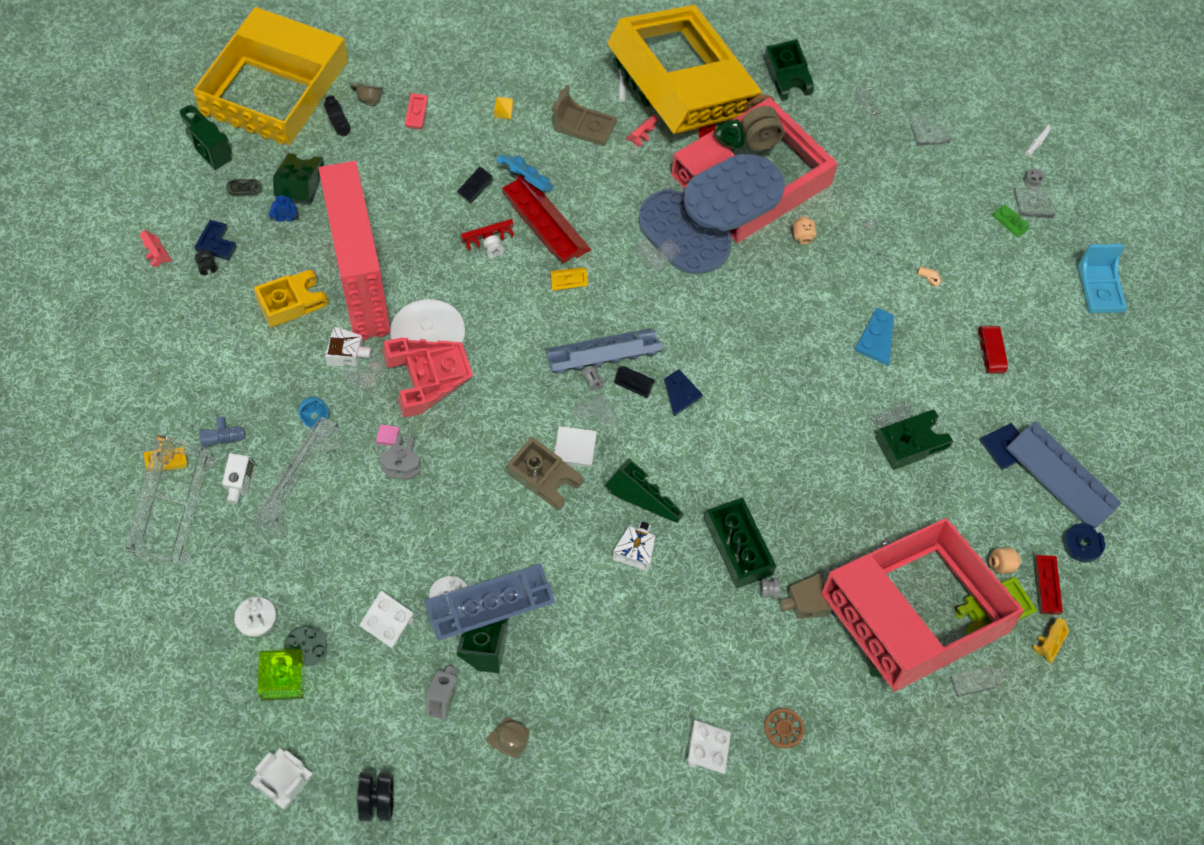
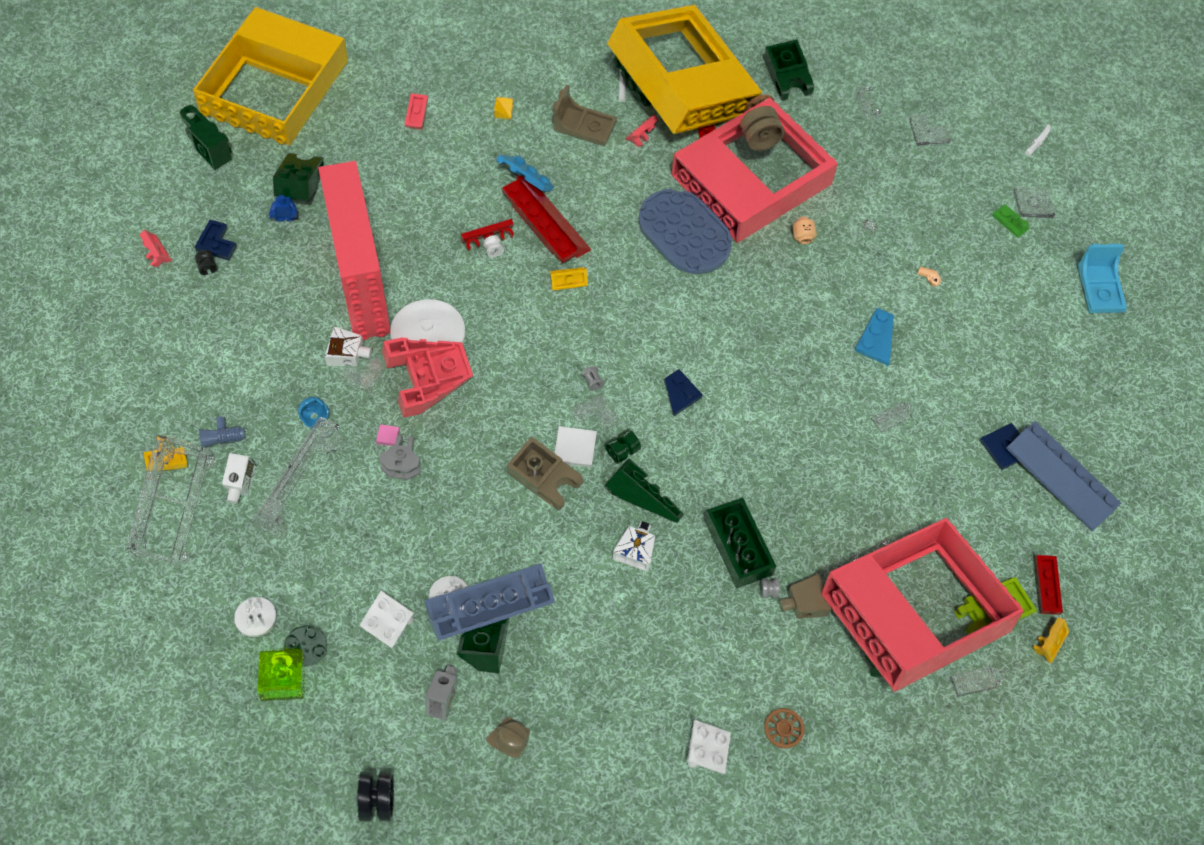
clear smoke plate [226,179,263,197] -> none
white panel [250,748,313,810] -> none
yellow brick [254,270,329,328] -> none
black piece [324,95,351,136] -> none
dark tan piece [348,83,385,105] -> none
black plate [457,166,493,204] -> none
sand blue slope [545,328,663,373] -> none
black plate [614,366,655,398] -> none
clear plate [633,237,682,275] -> none
sand blue plate [684,154,785,231] -> none
dark green piece [714,119,745,149] -> none
dark green brick [875,410,954,470] -> none
red beam [978,326,1008,374] -> none
light nougat head [989,547,1021,574] -> none
light grey wheel [1024,169,1045,190] -> none
dark blue plate [1063,523,1105,563] -> none
none -> dark green wheel [605,429,641,464]

